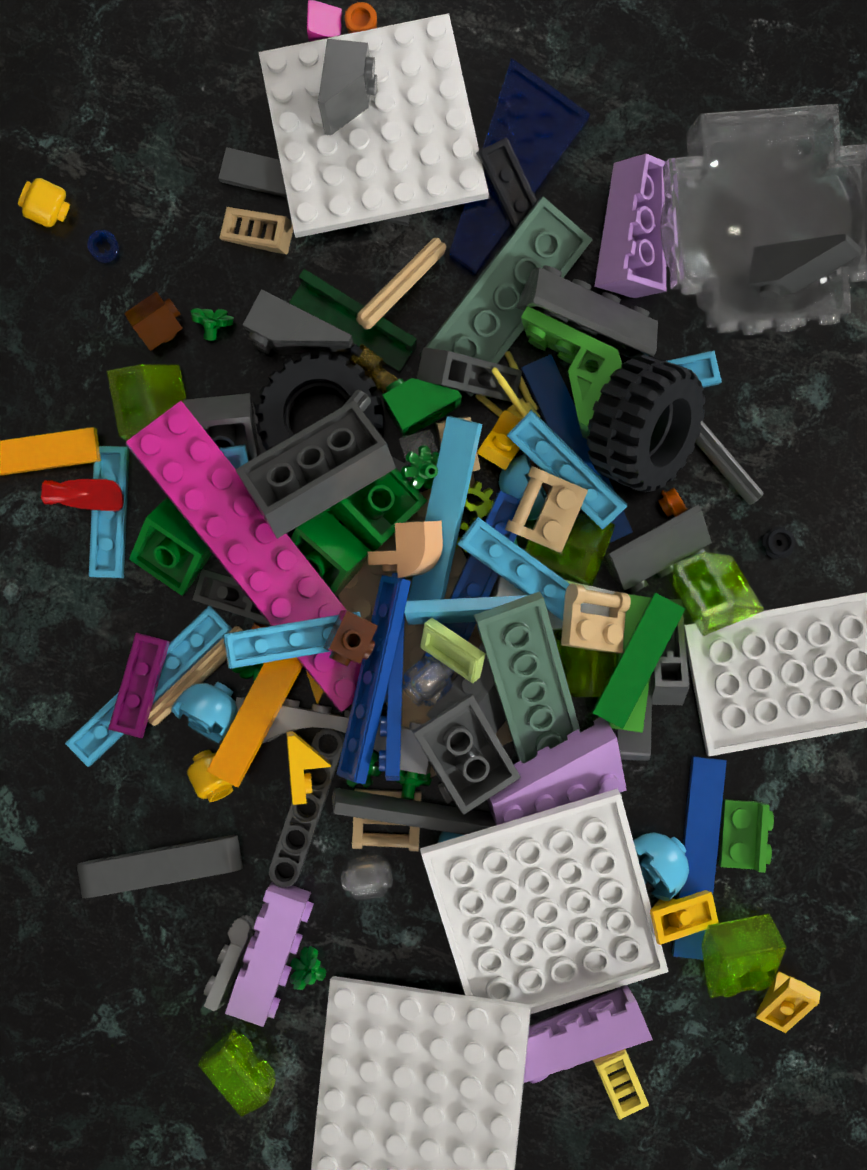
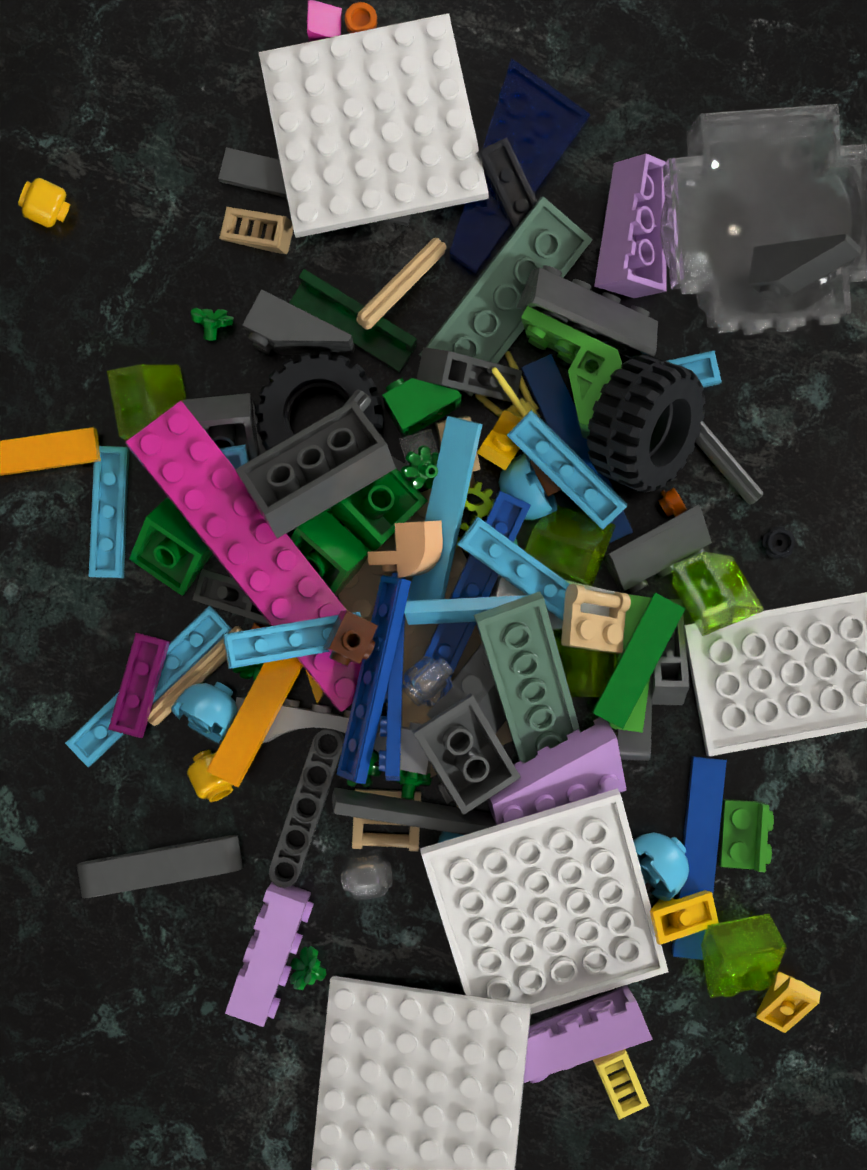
red piece [41,479,124,511] -> none
clear blue bush [87,230,119,263] -> none
reddish brown brick [124,291,183,351] -> none
clear neon green slope [198,1029,276,1117] -> none
light grey hinge [204,915,256,1011] -> none
yellow slope [286,731,331,805] -> none
dark grey slope [318,39,377,135] -> none
clear yellow piece [350,344,398,393] -> none
yellowish green tile [420,618,486,683] -> none
tan plate [505,466,588,553] -> none

